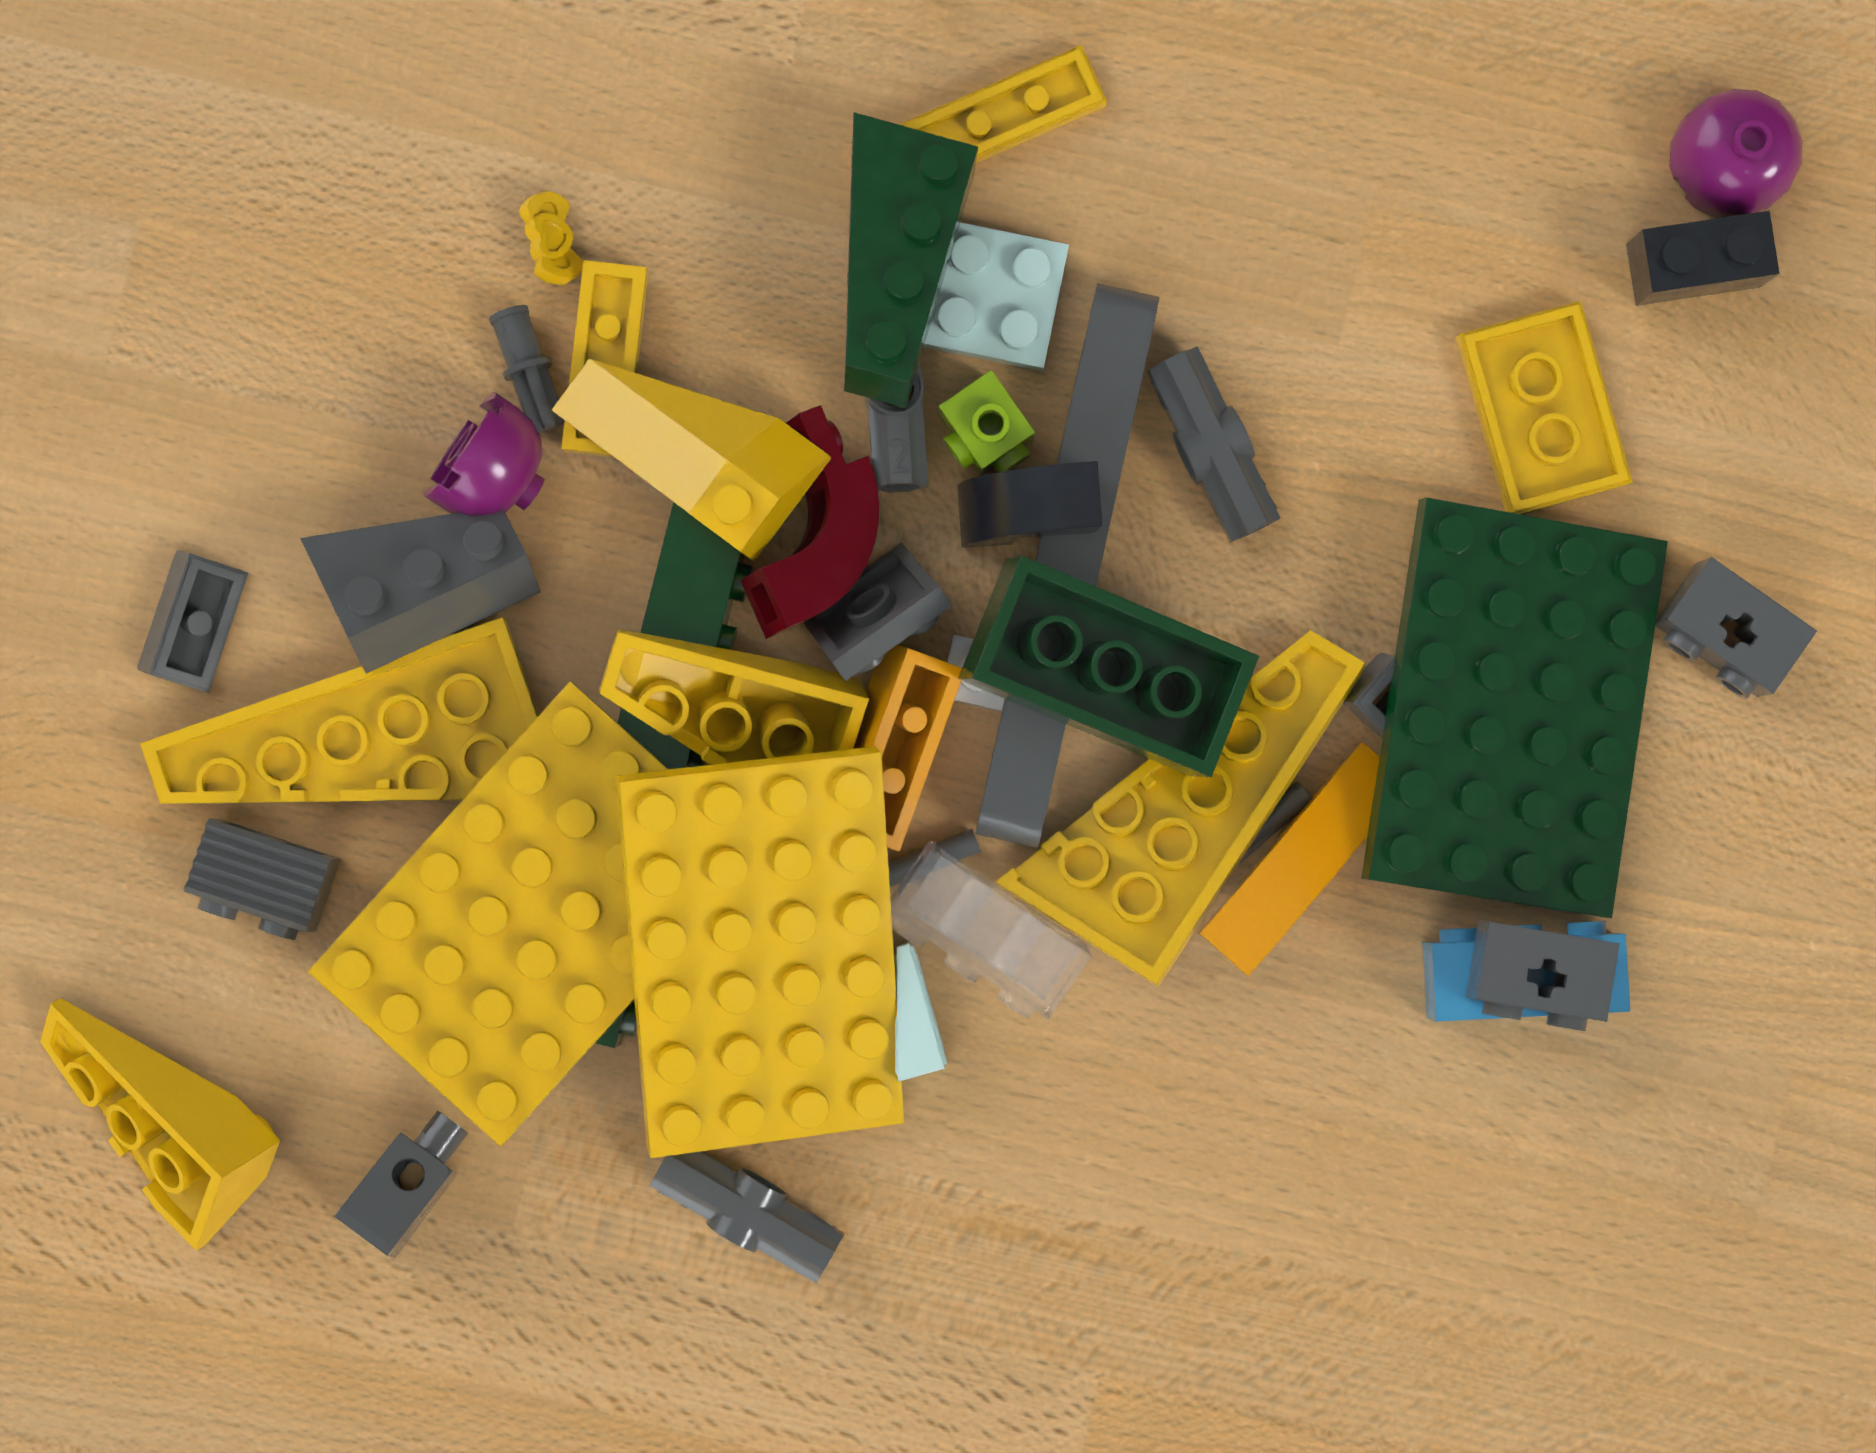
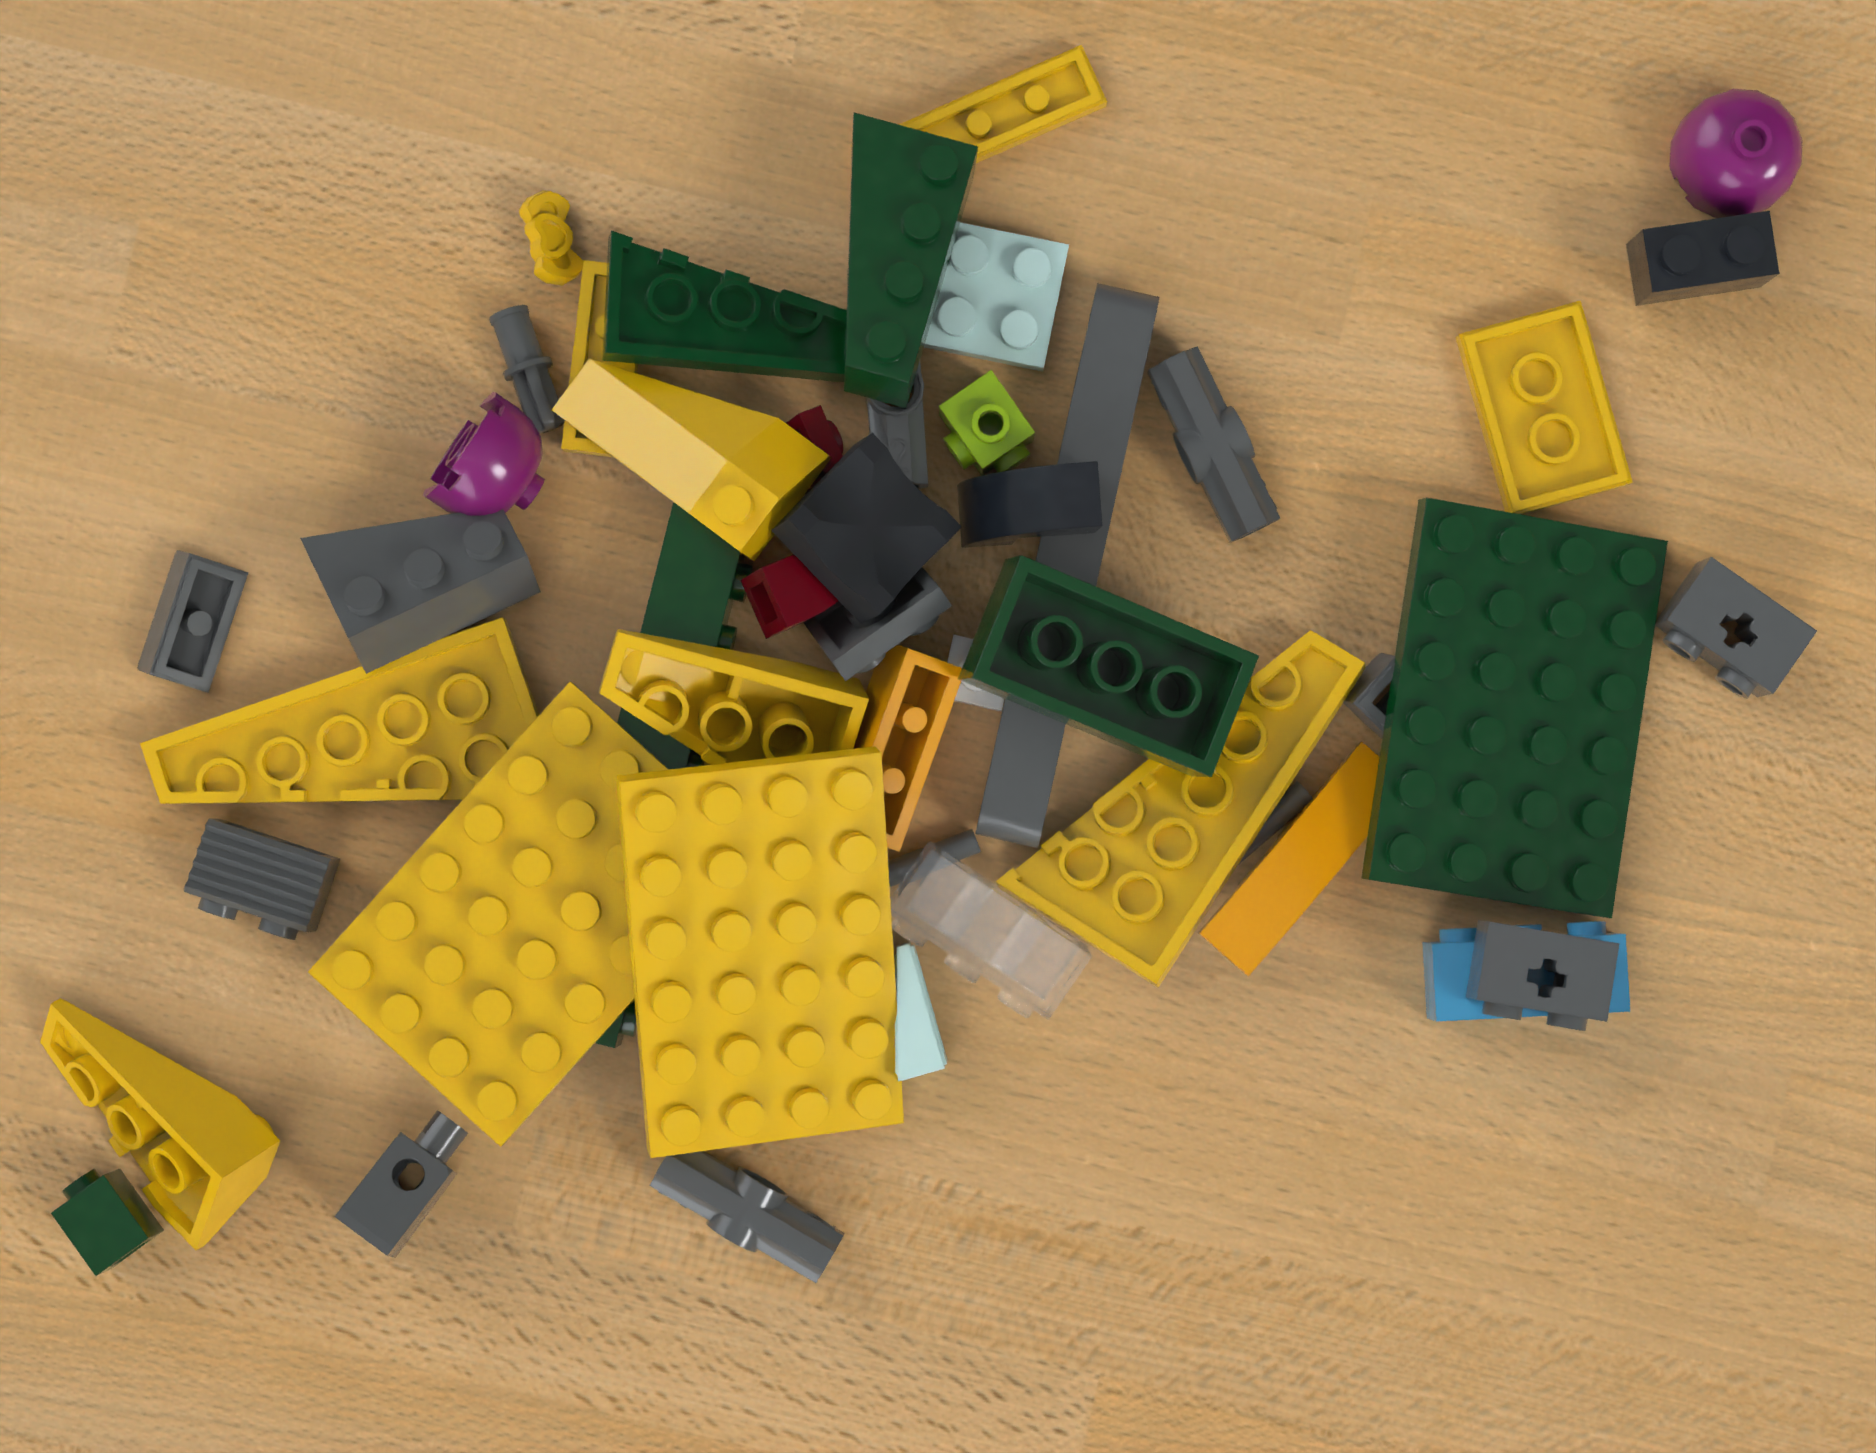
none -> dark green brick [51,1169,164,1276]
none -> dark green wing [602,230,847,382]
none -> black brick [771,432,962,624]

